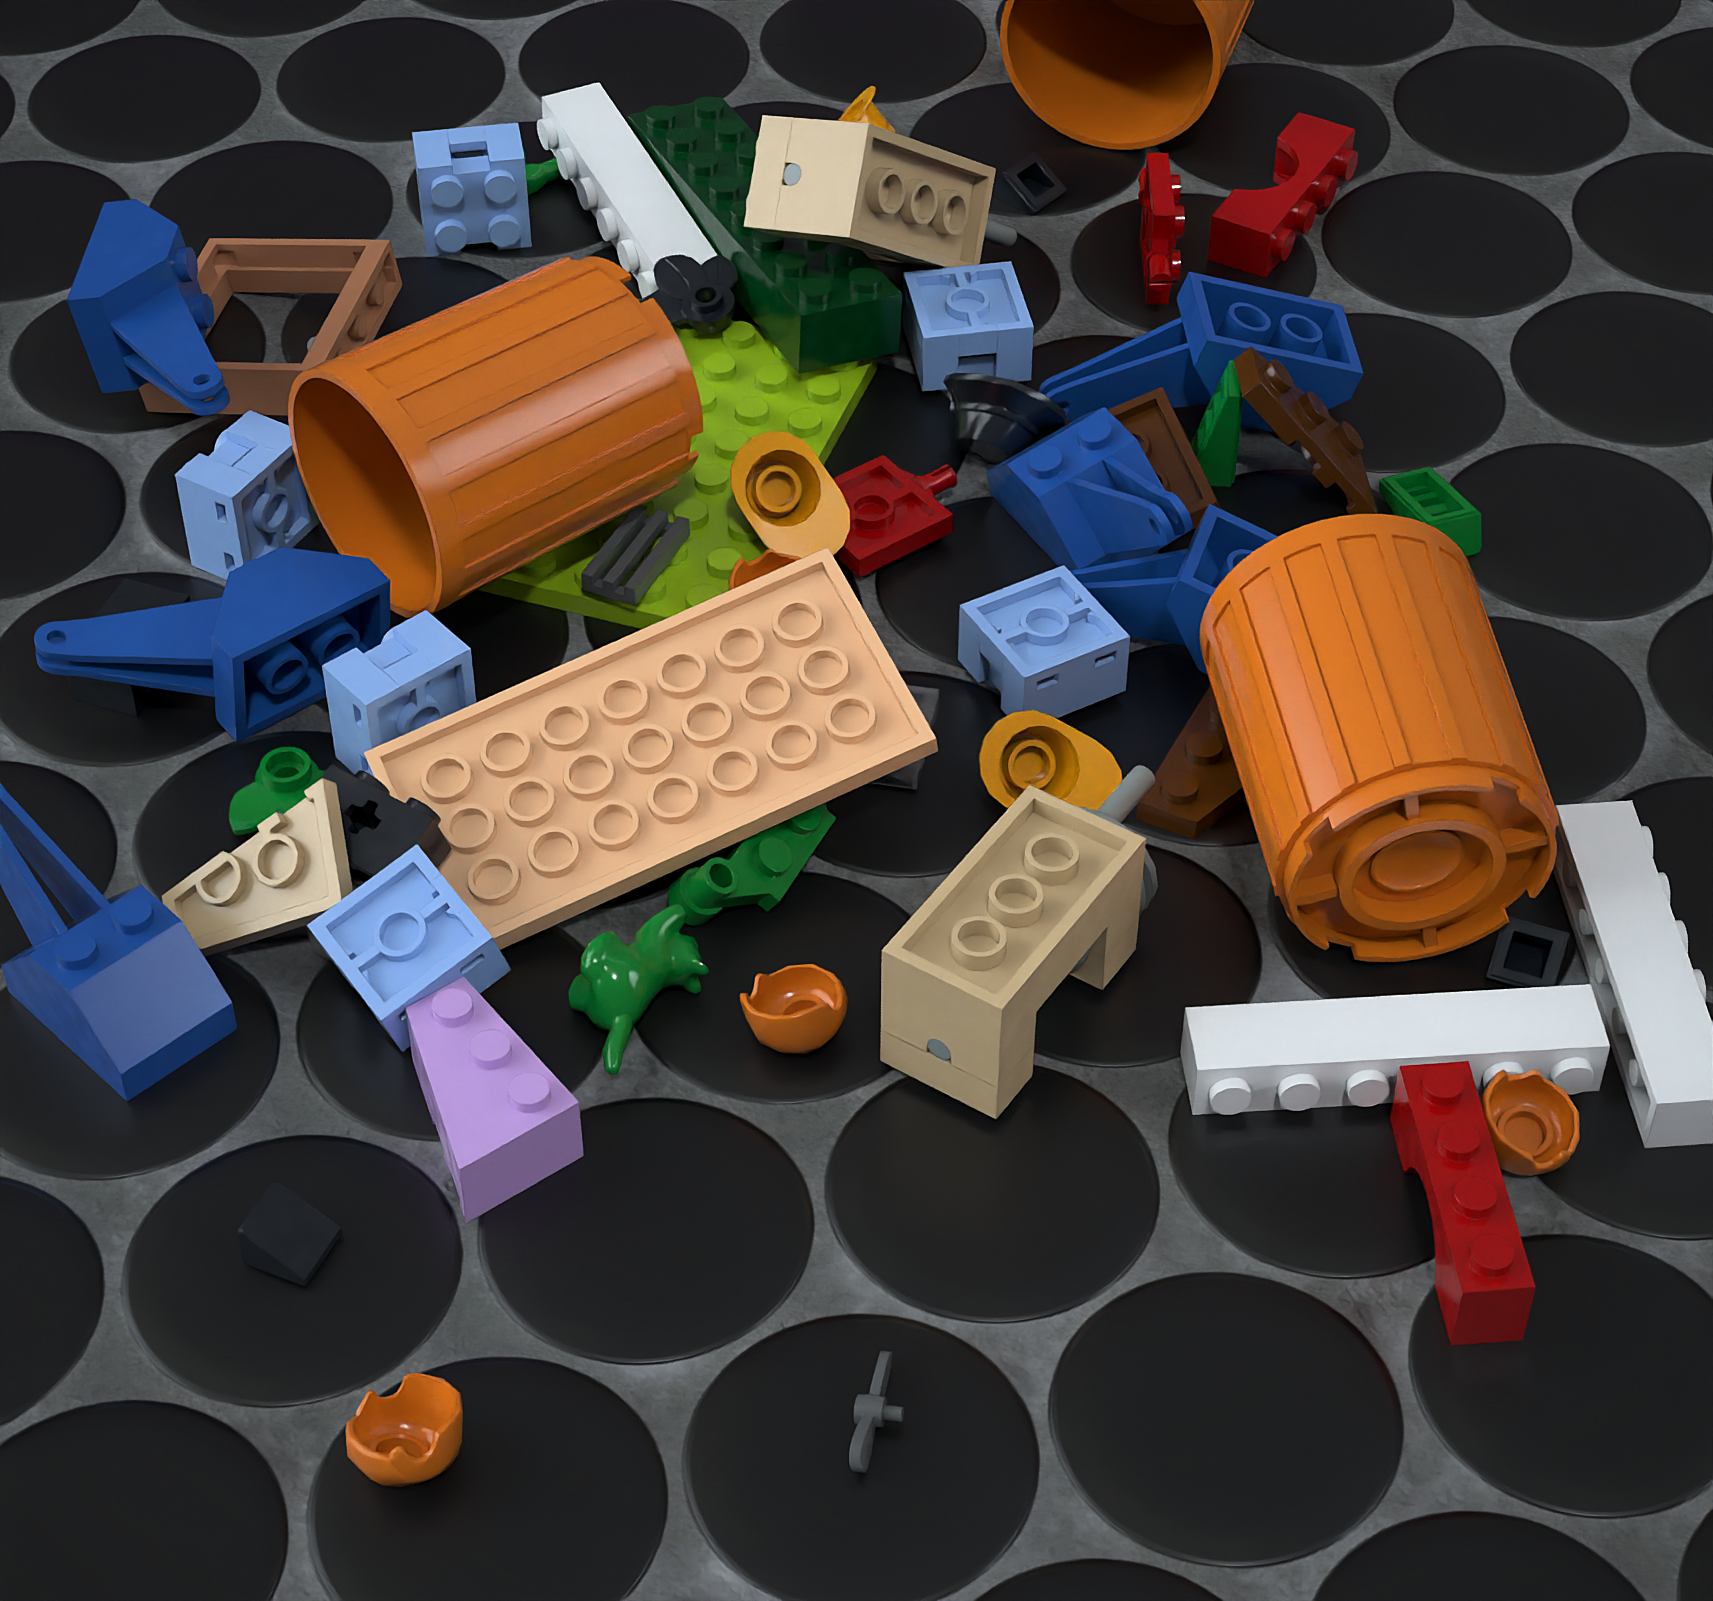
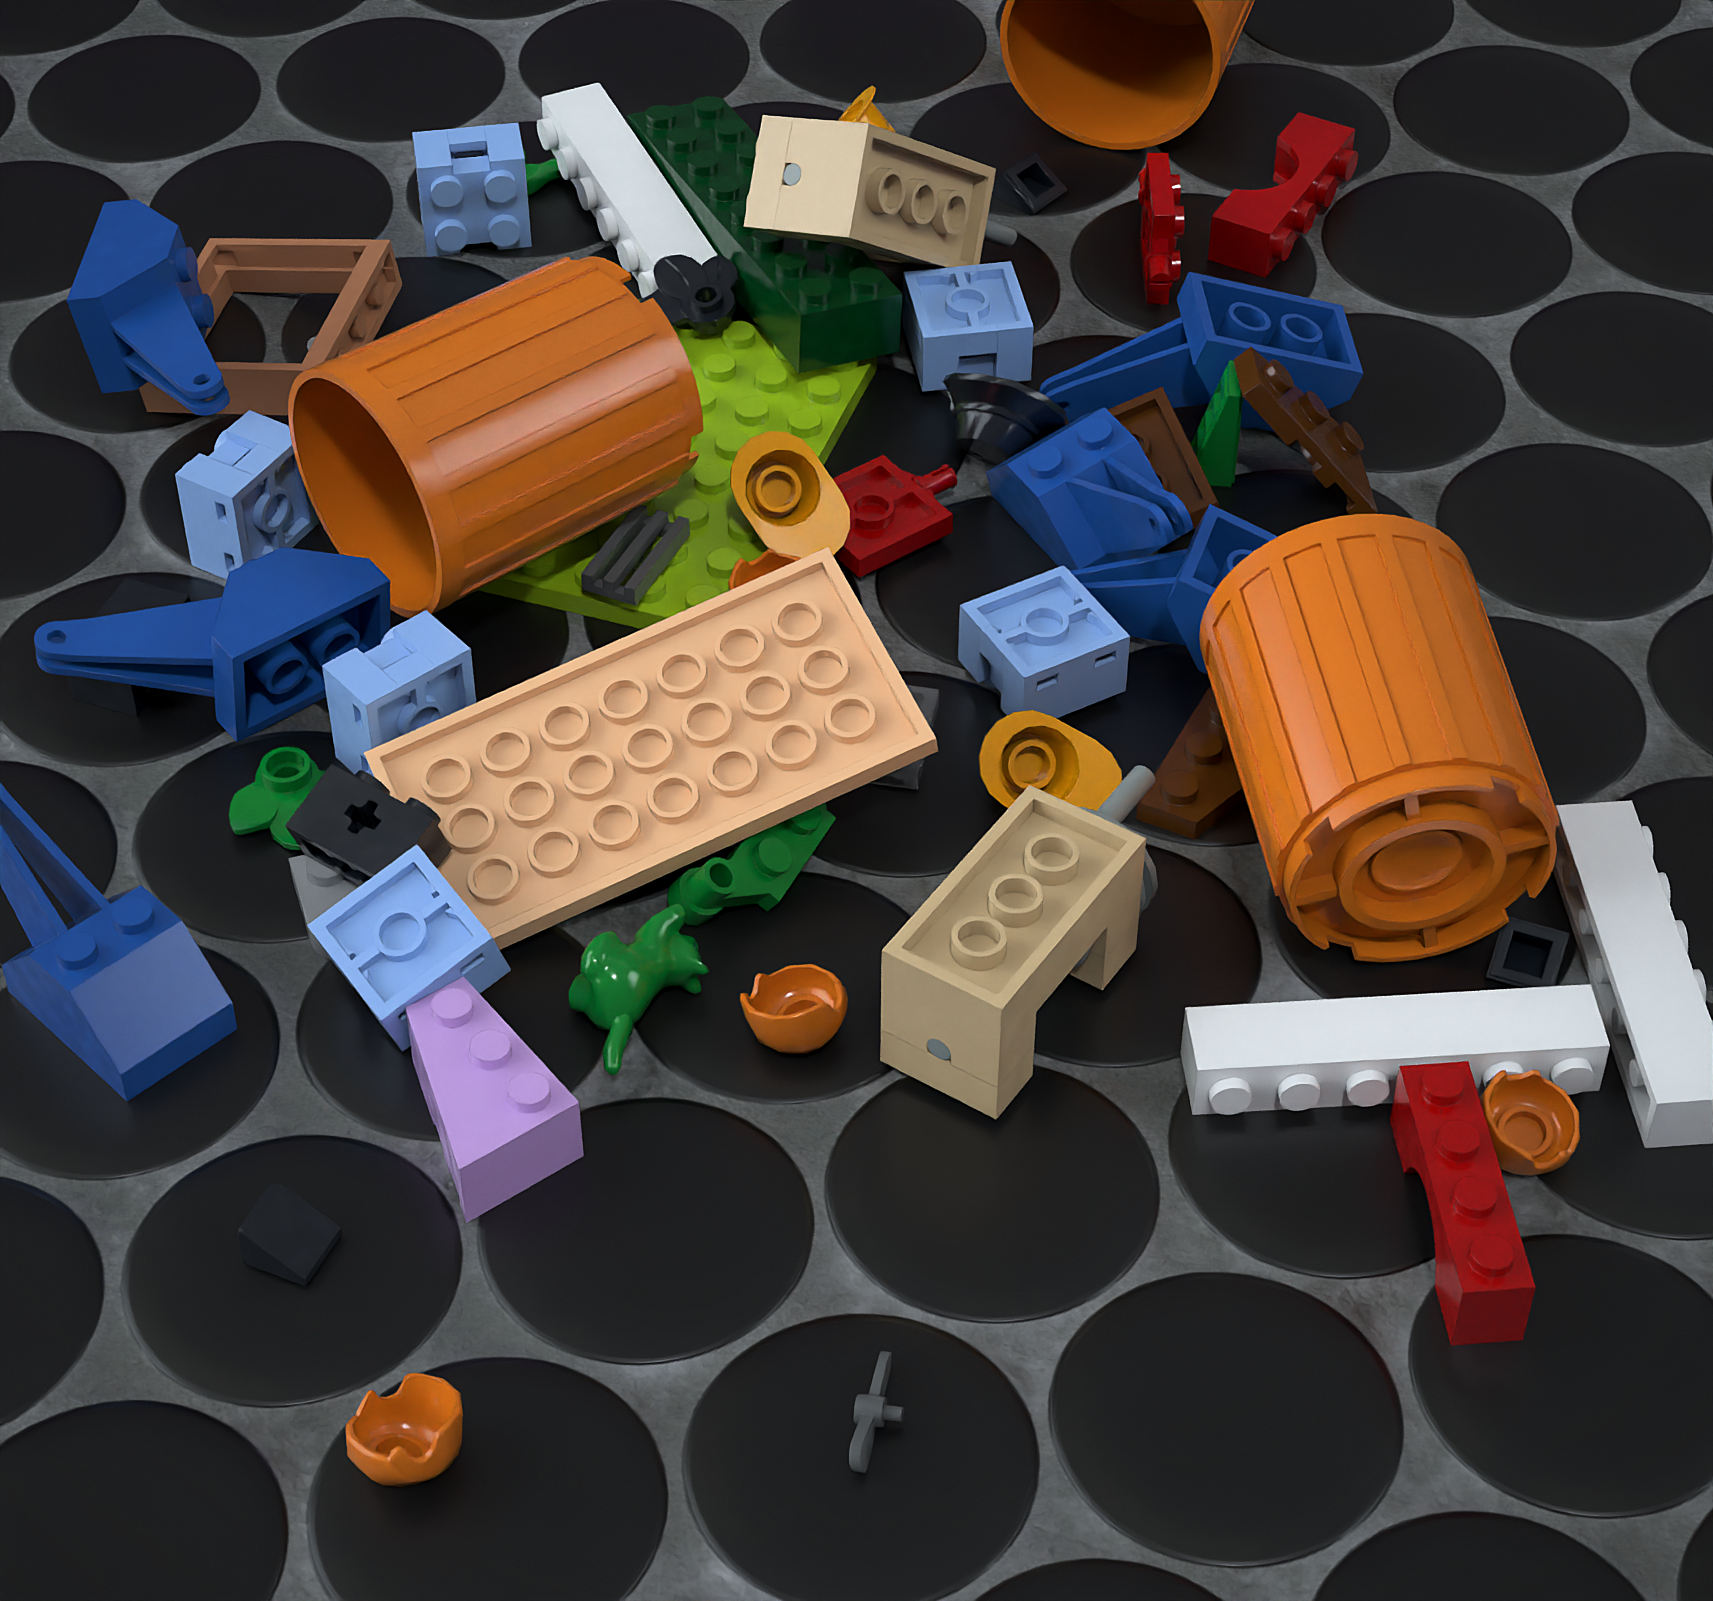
tan wing [162,778,353,957] -> none
green slope [1379,466,1482,557] -> none

